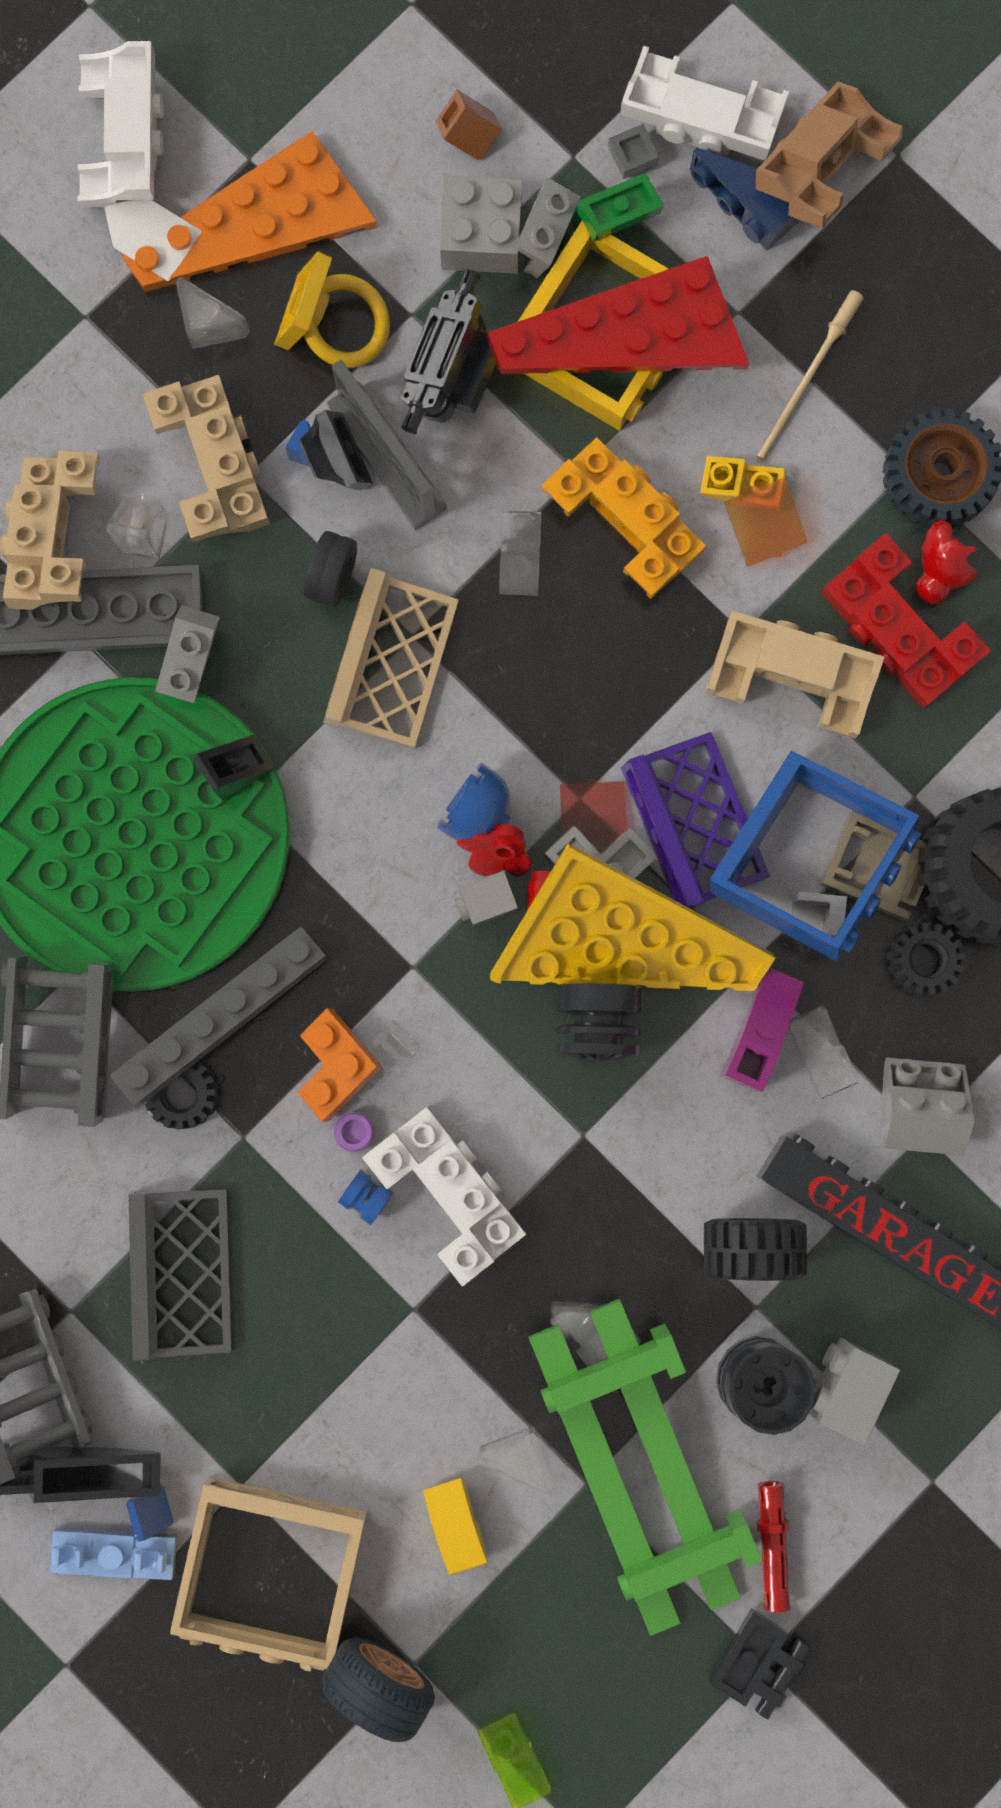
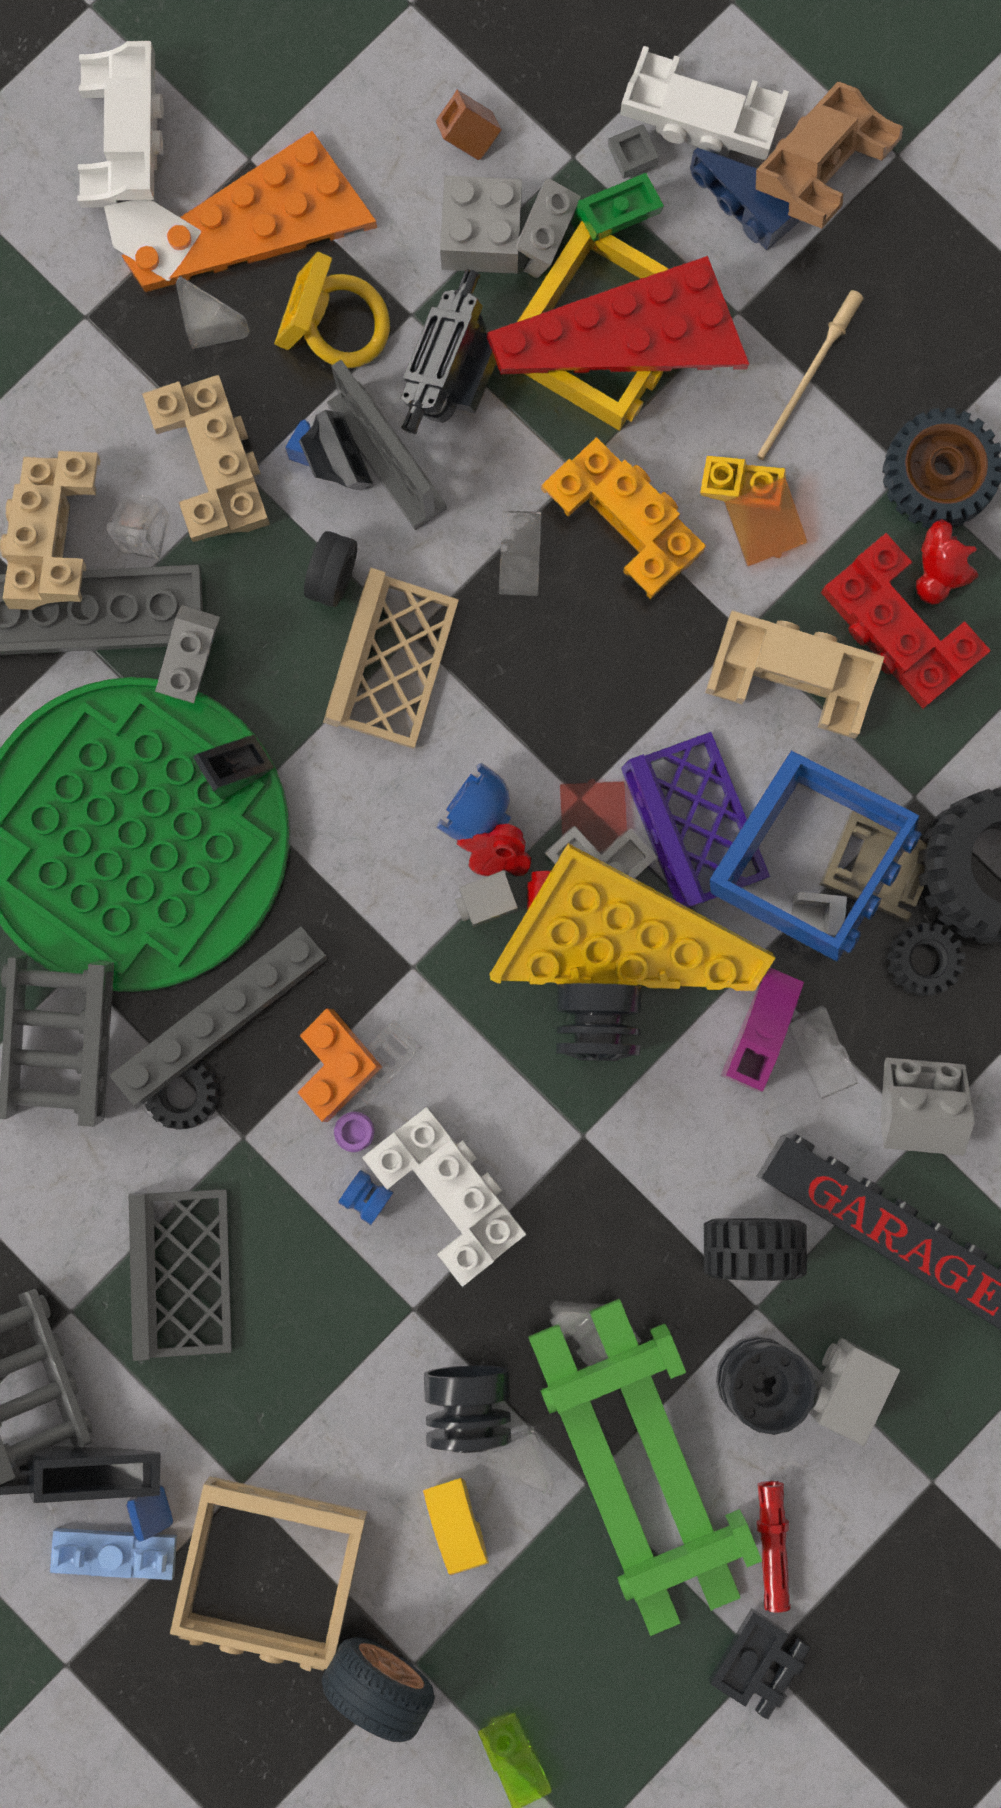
none -> black wheel [424,1365,512,1453]

